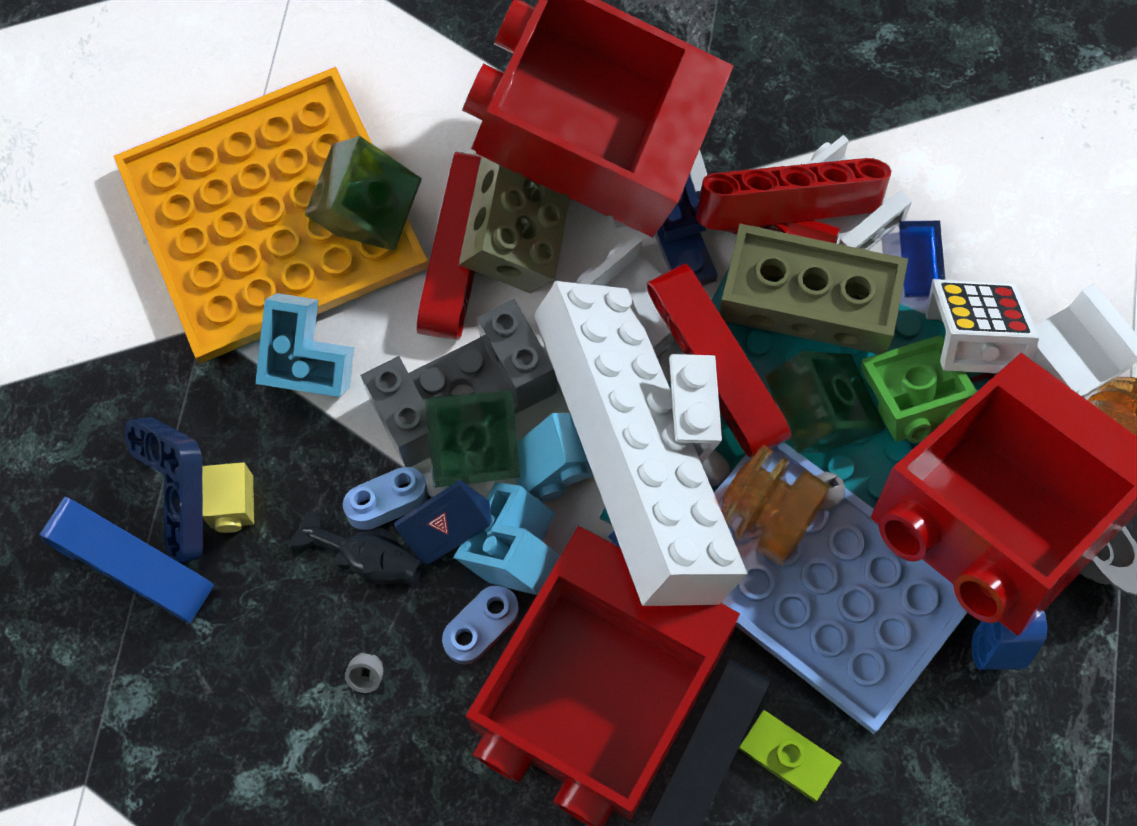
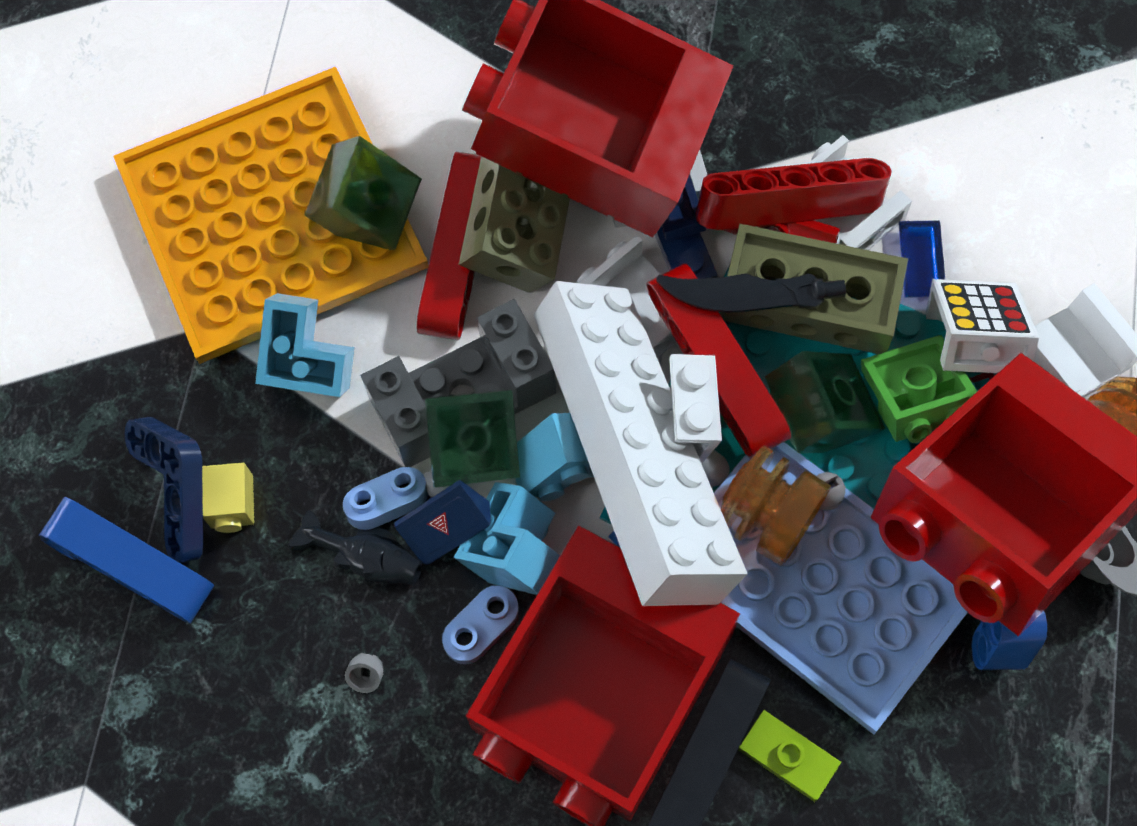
none -> black sword [656,273,846,313]

